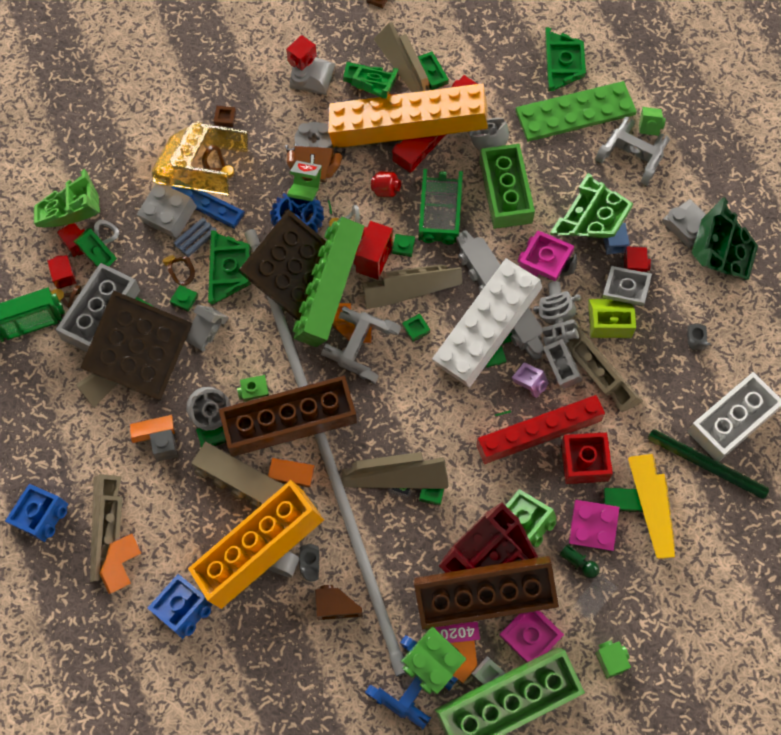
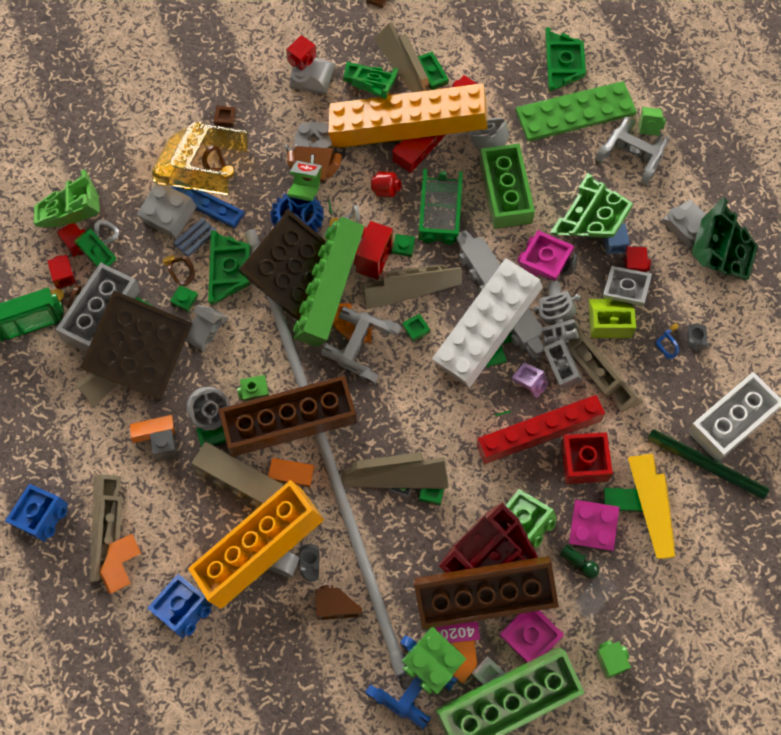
none -> blue piece [655,323,679,359]

